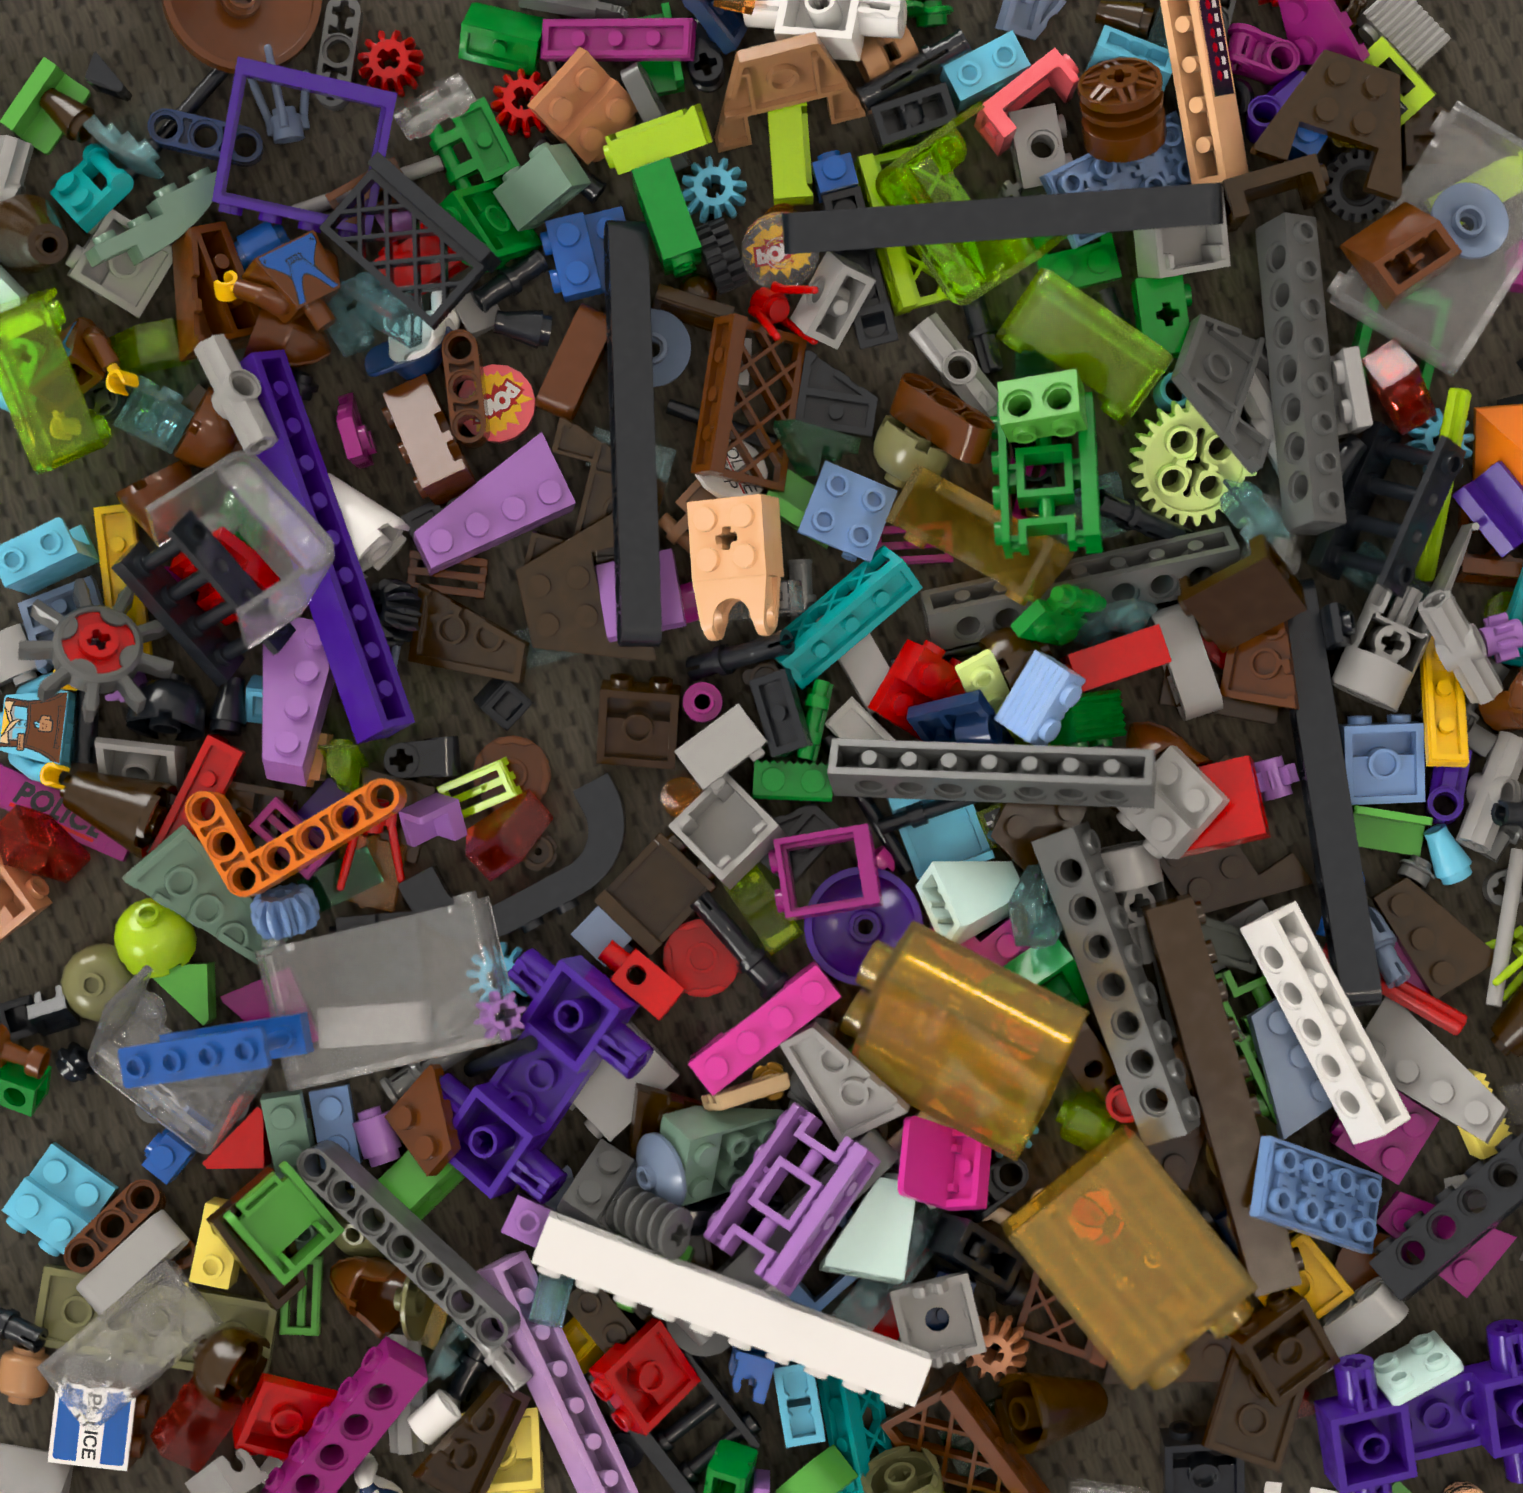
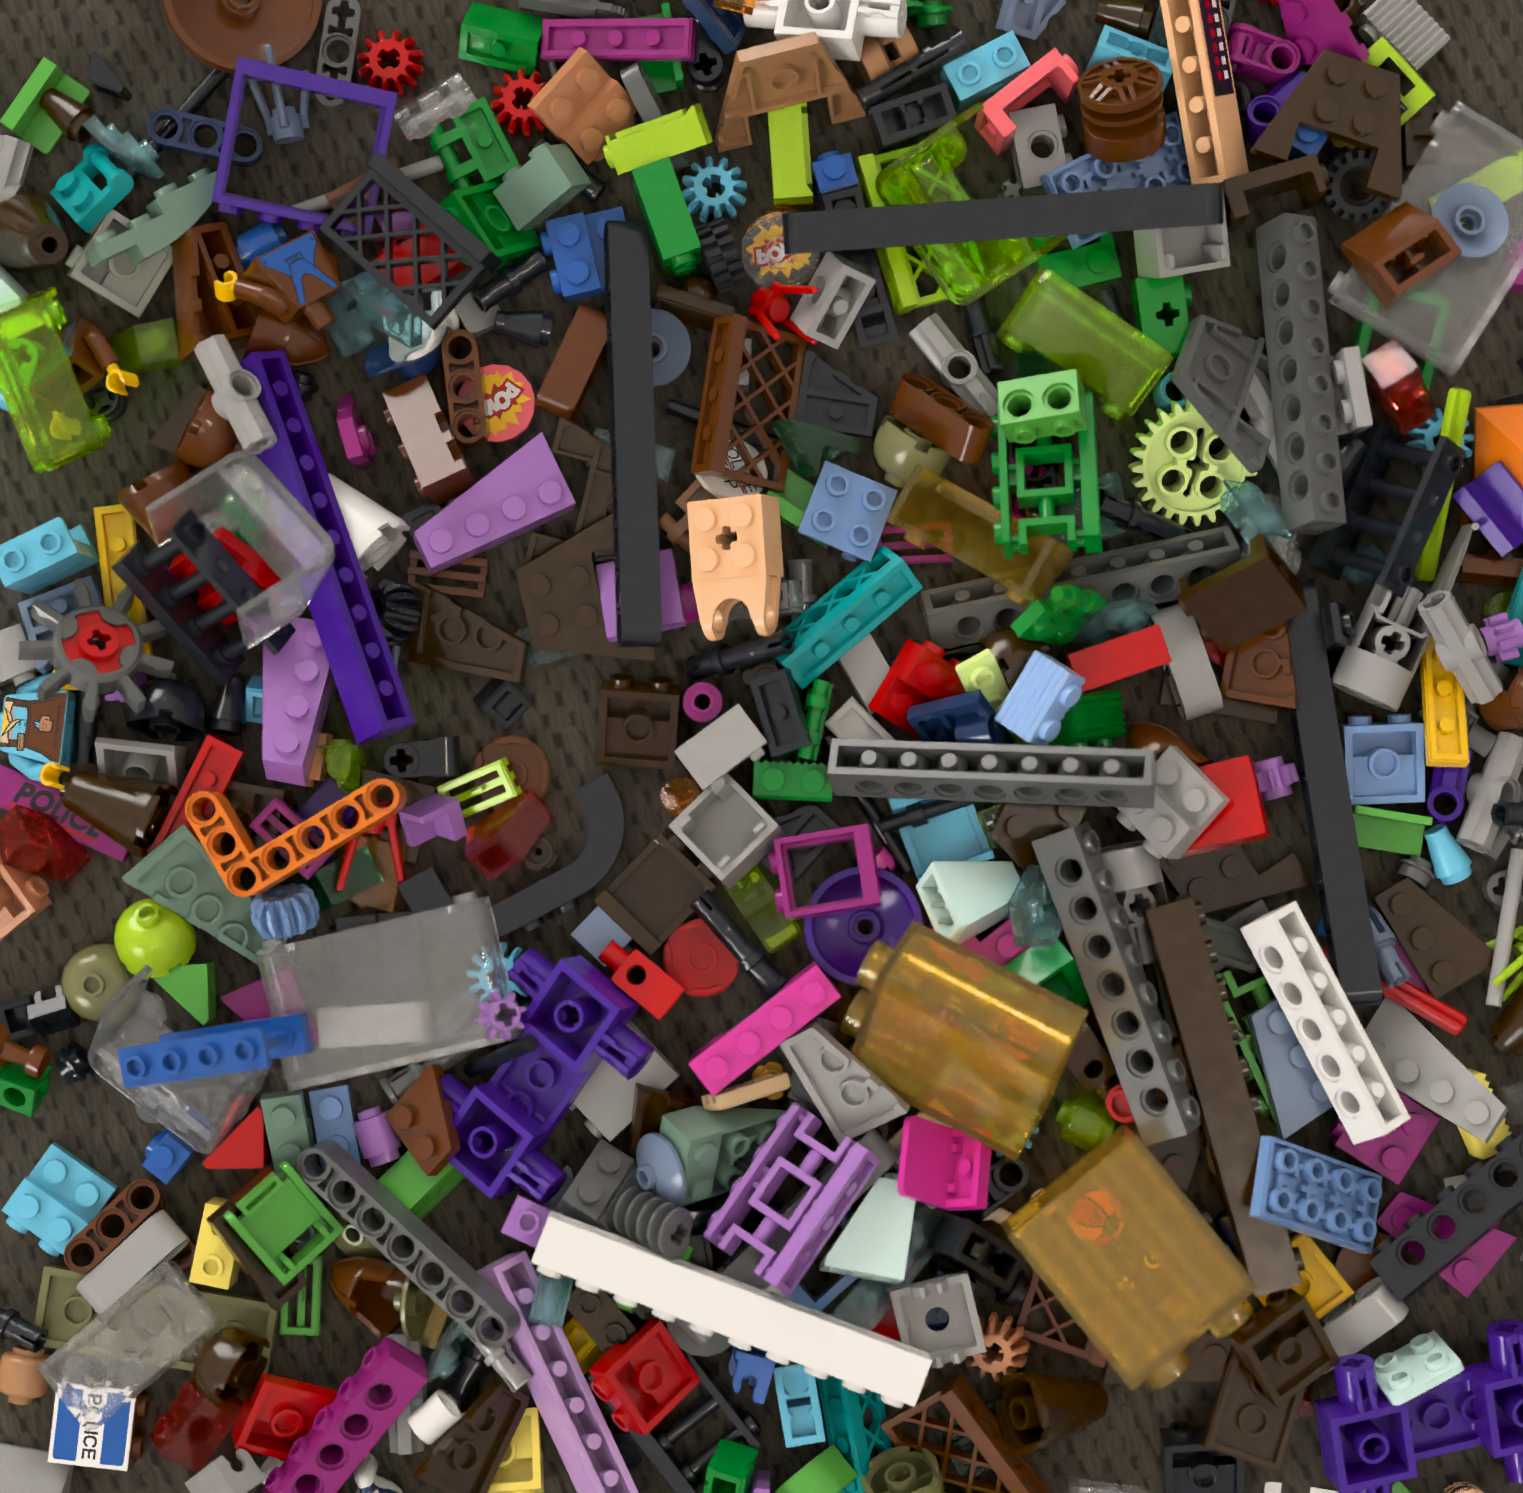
clear light blue bracket [113,375,194,454] -> none

